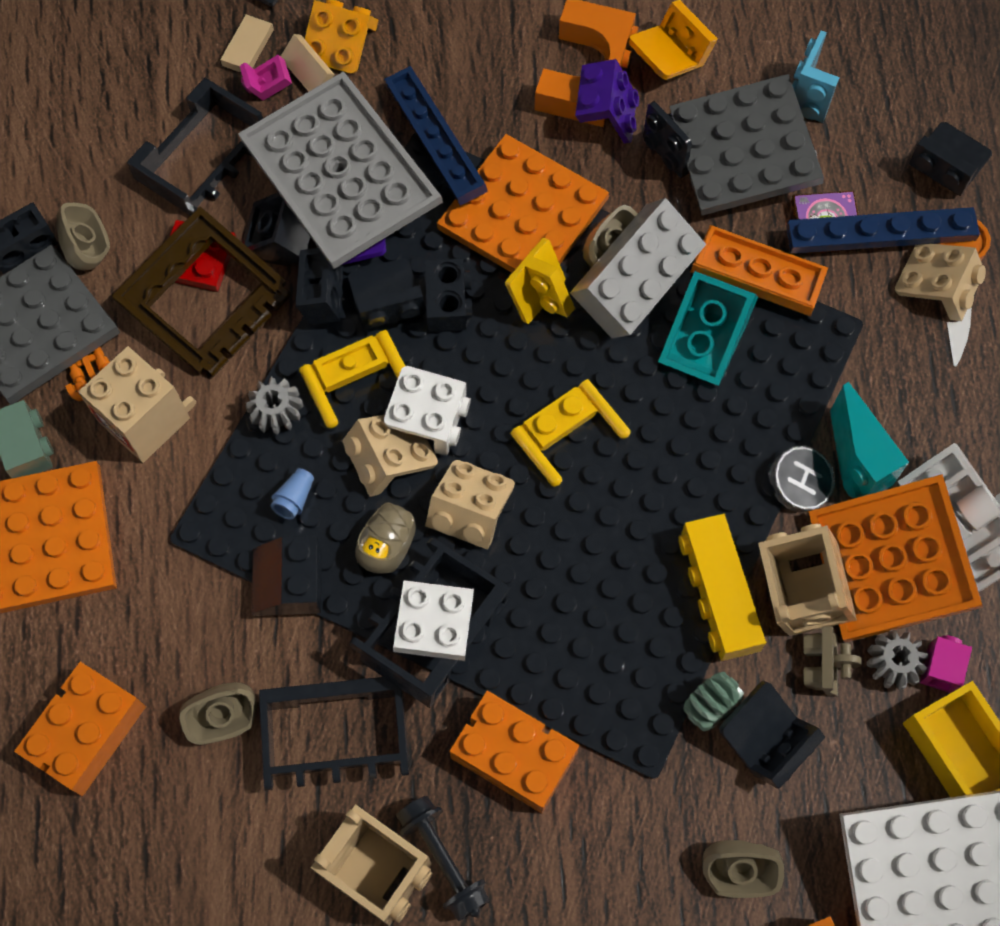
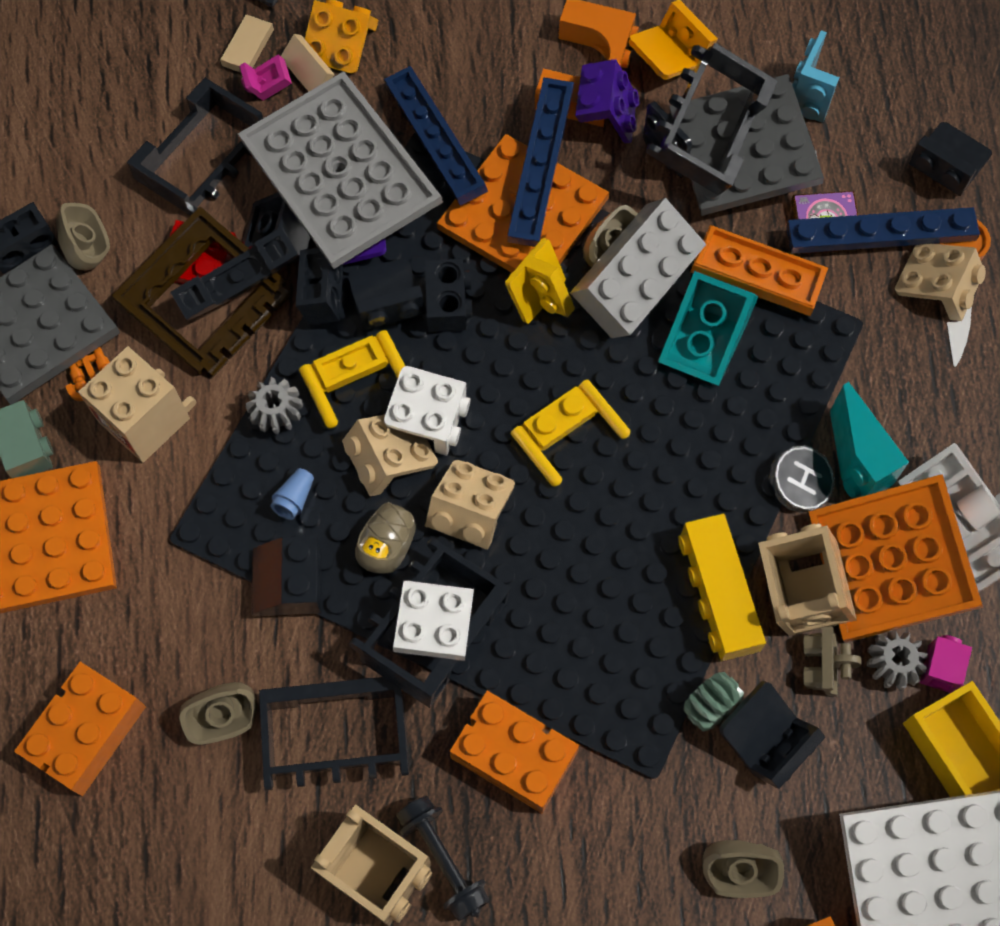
none -> black slope [170,227,299,320]
none -> dark blue plate [507,77,574,247]
none -> black hinge [646,43,778,196]

